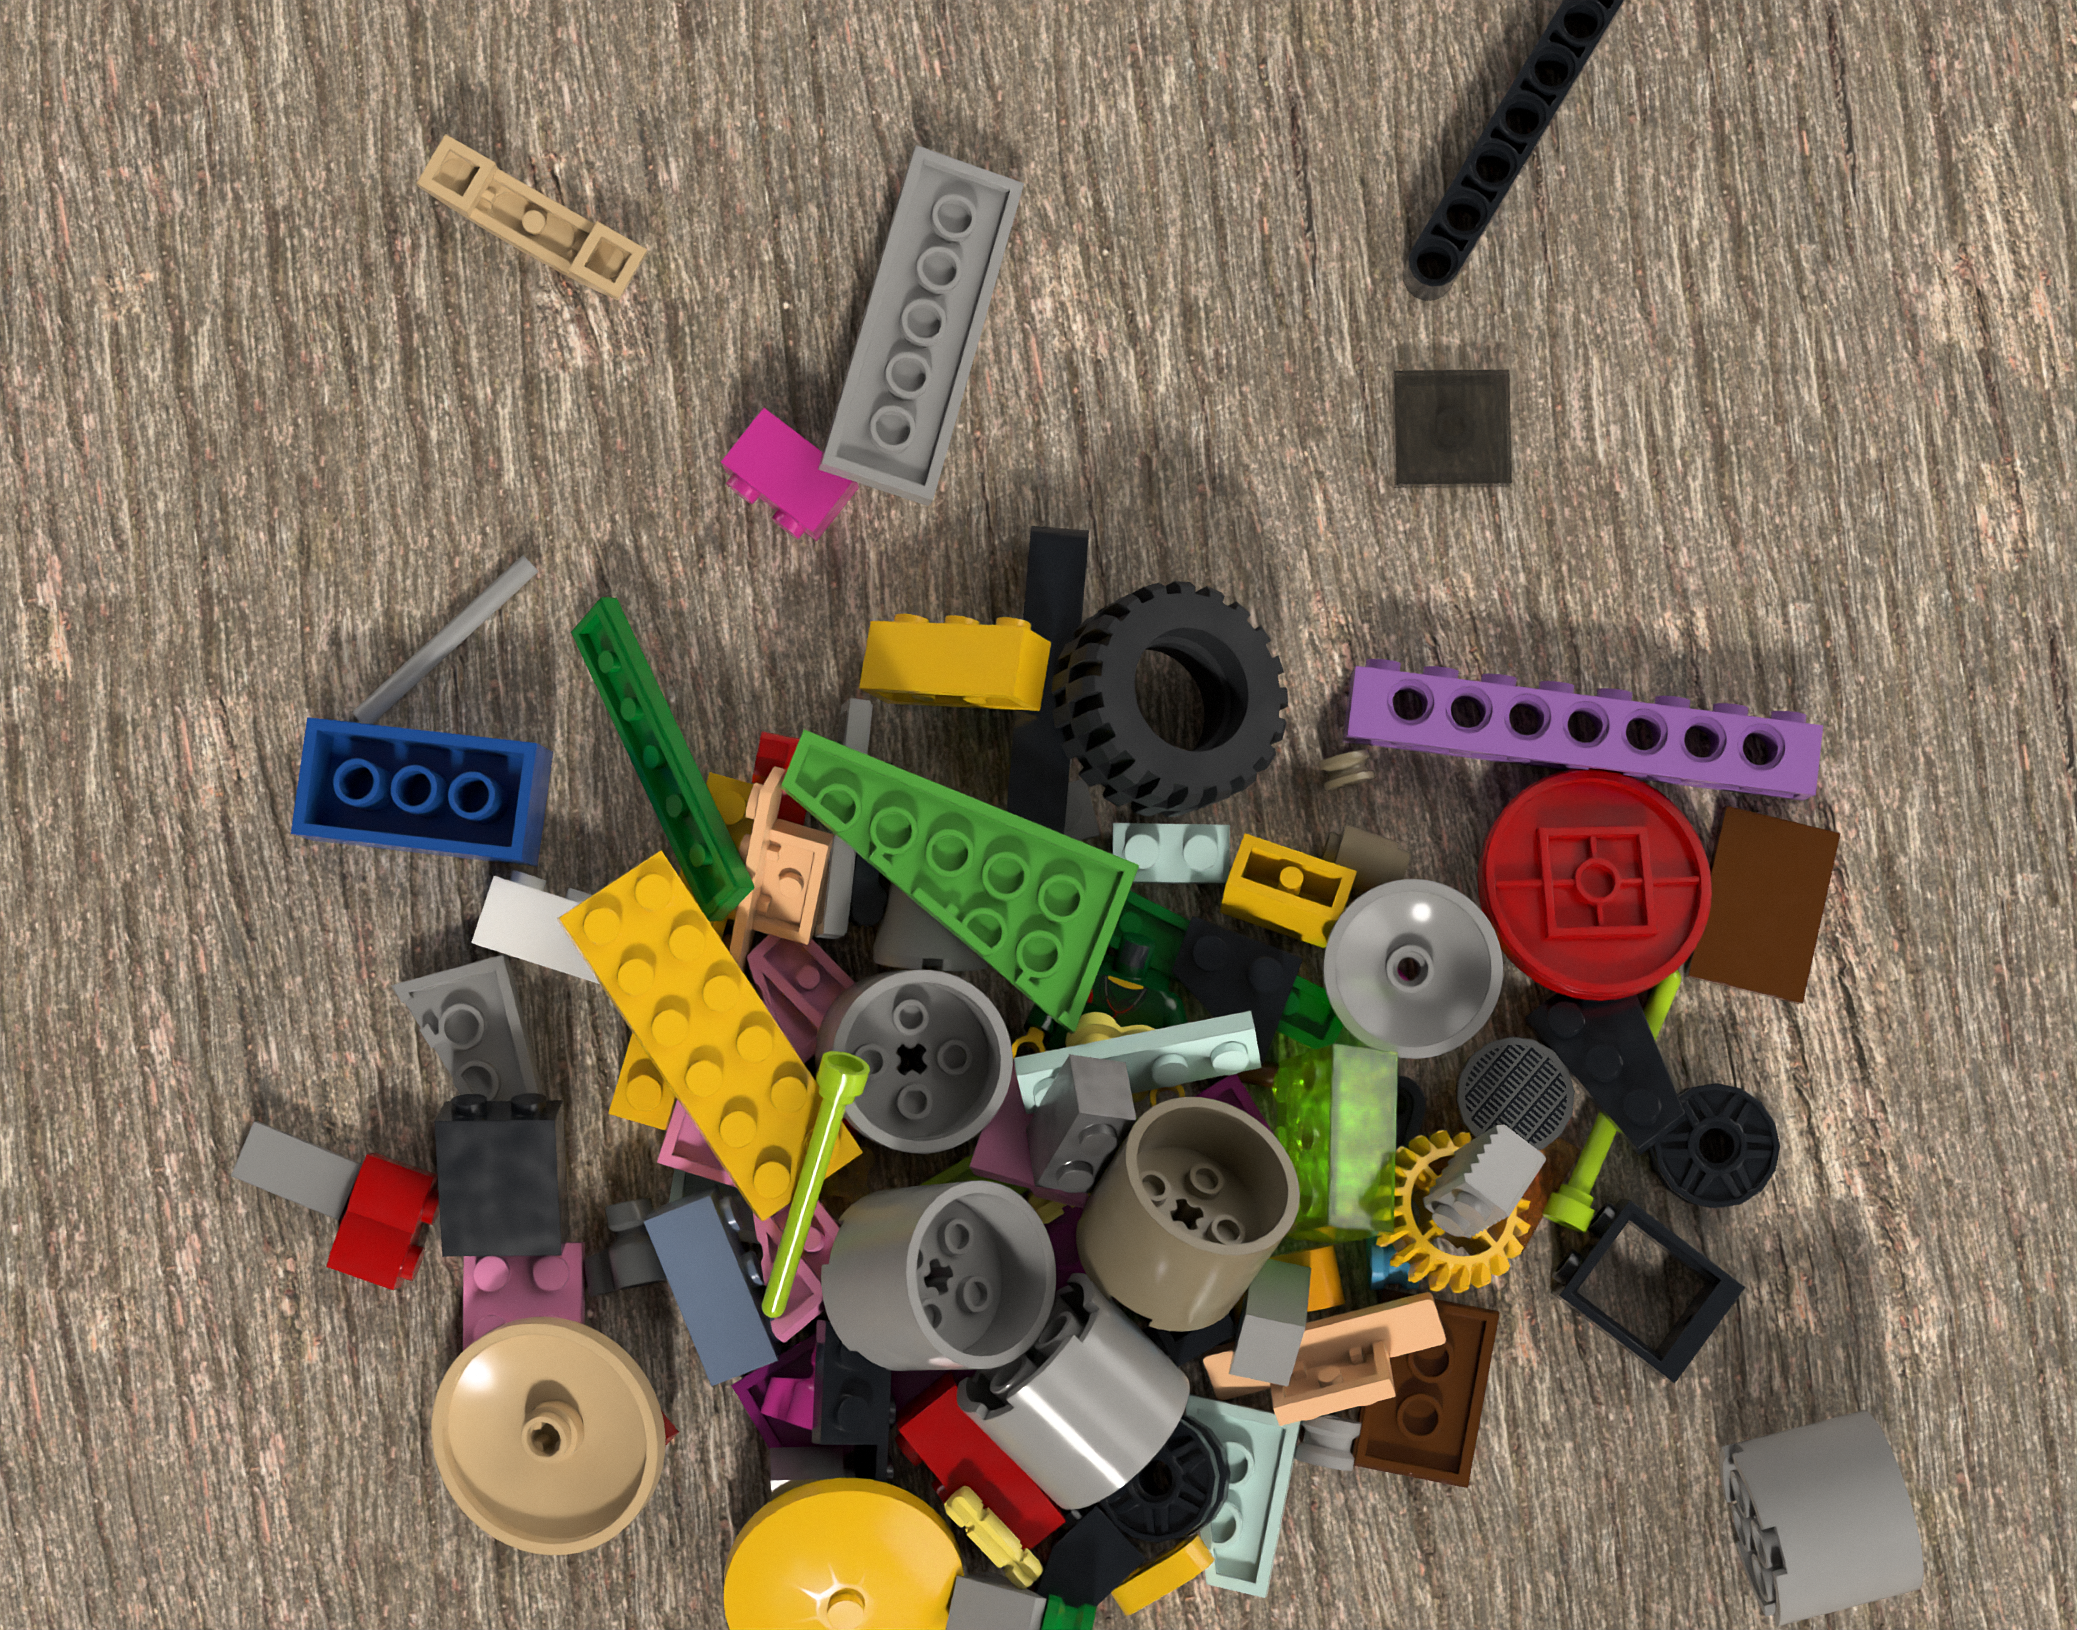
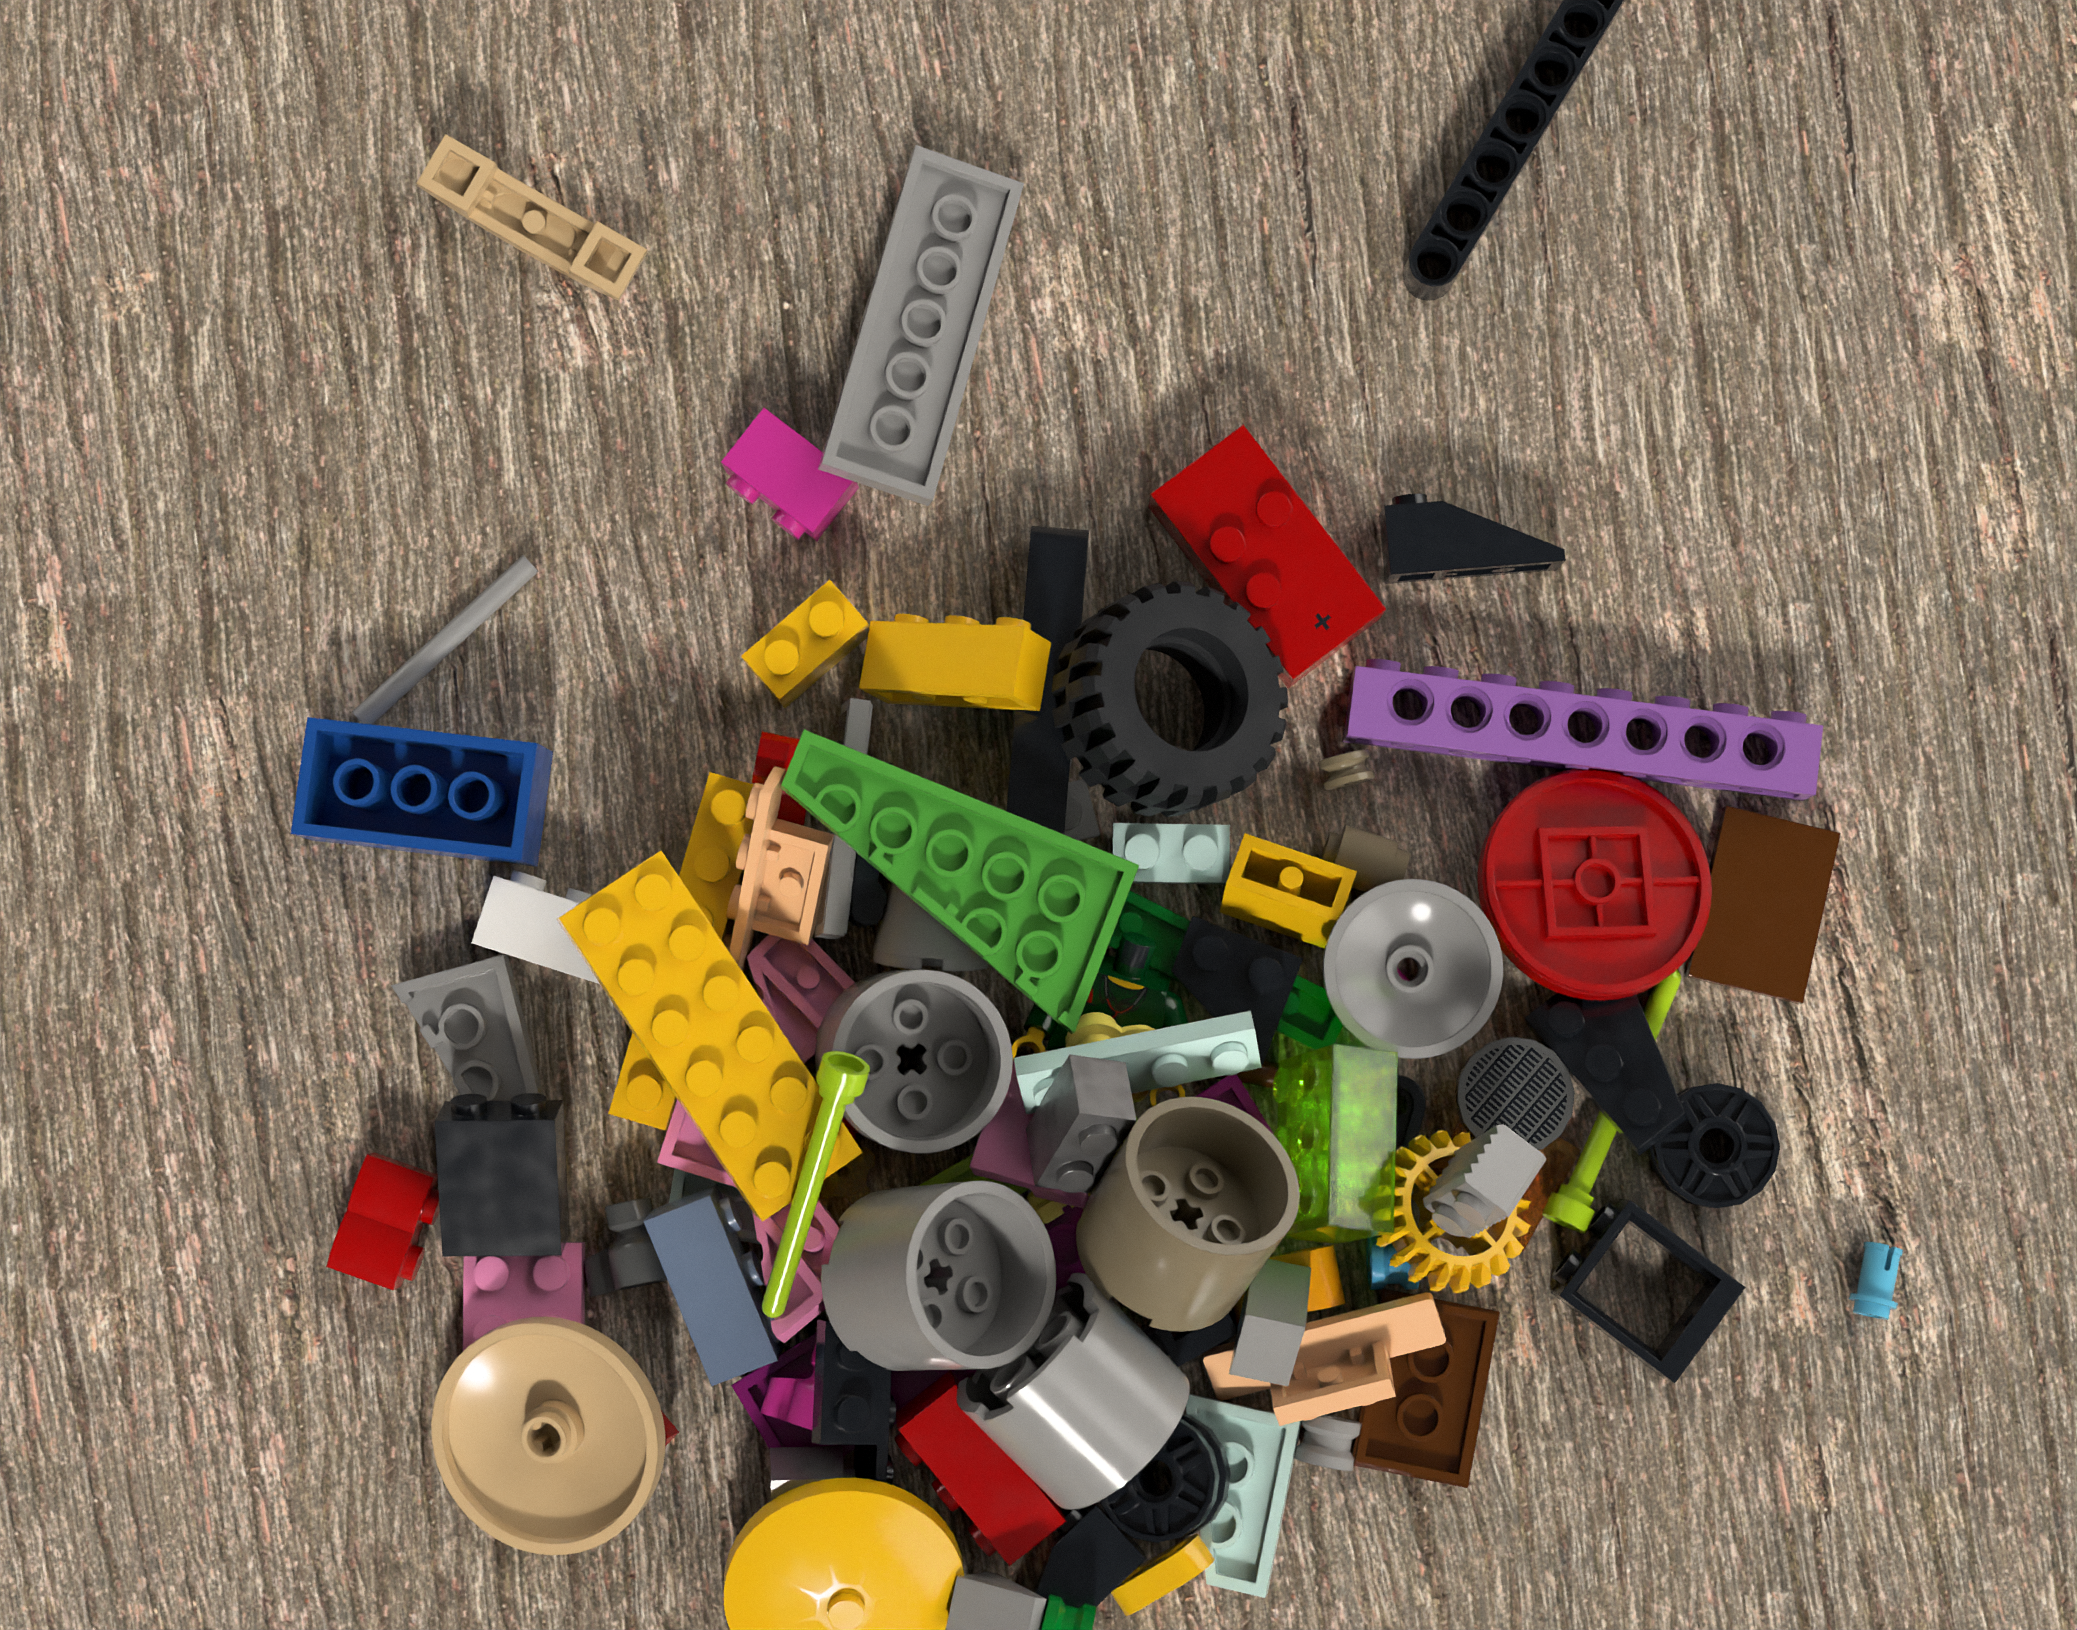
light grey tile [231,1121,362,1220] -> none
green tile [571,597,755,922] -> none
light yellow axle [944,1486,1043,1590] -> none
clear smoke plate [1392,370,1512,488] -> none
light grey brick [1719,1410,1924,1627] -> none
none -> yellow brick [741,579,870,708]
none -> red brick [1148,424,1386,688]
none -> black slope [1379,494,1566,584]
none -> medium azure pin [1849,1242,1903,1320]

